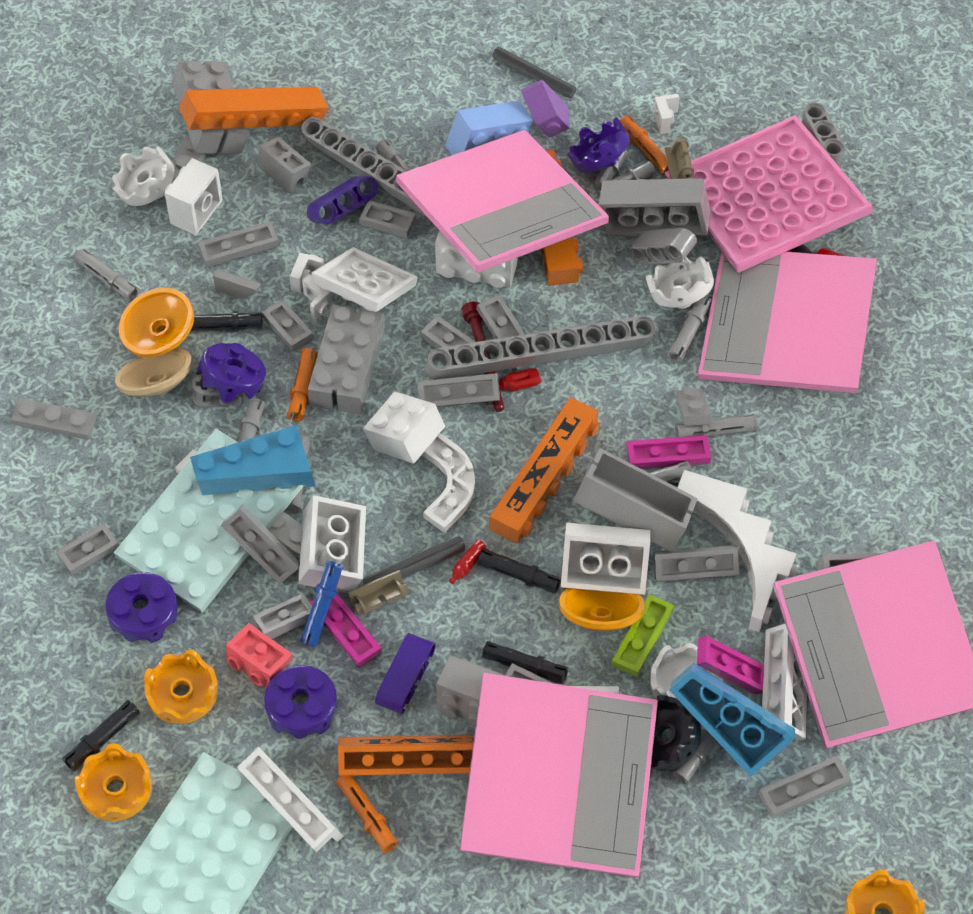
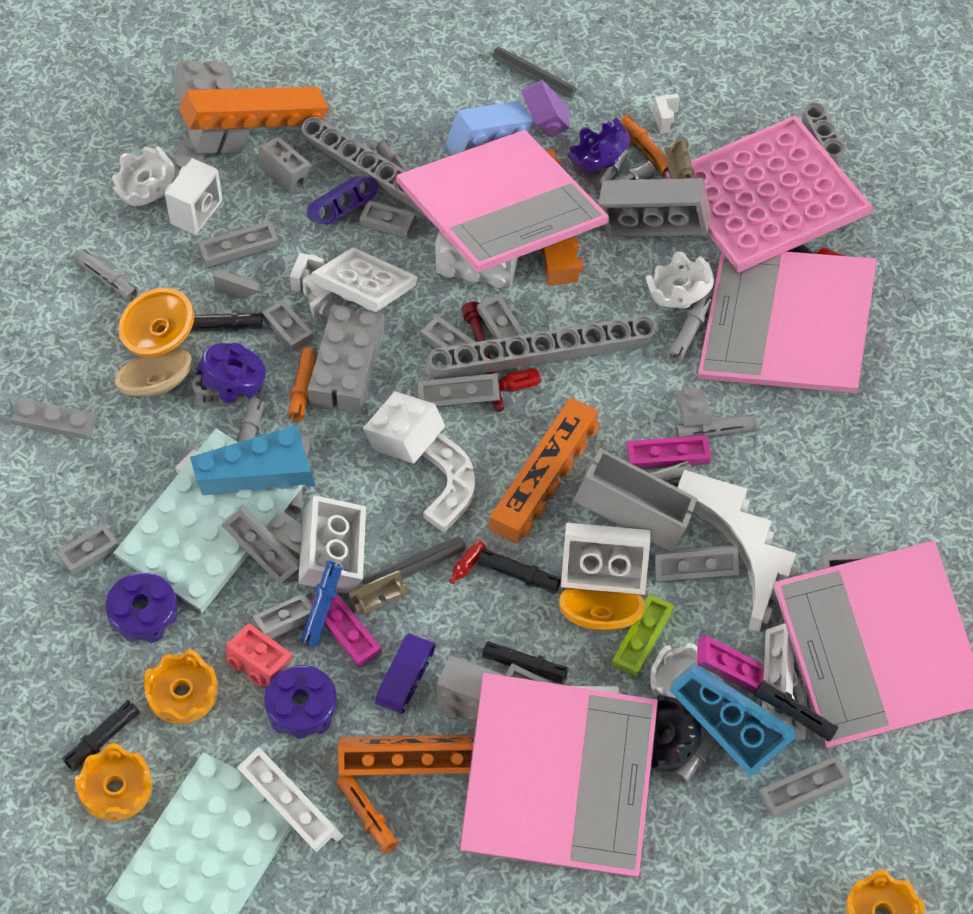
light grey beam [628,228,697,265] -> none
none -> black pin [754,680,838,742]

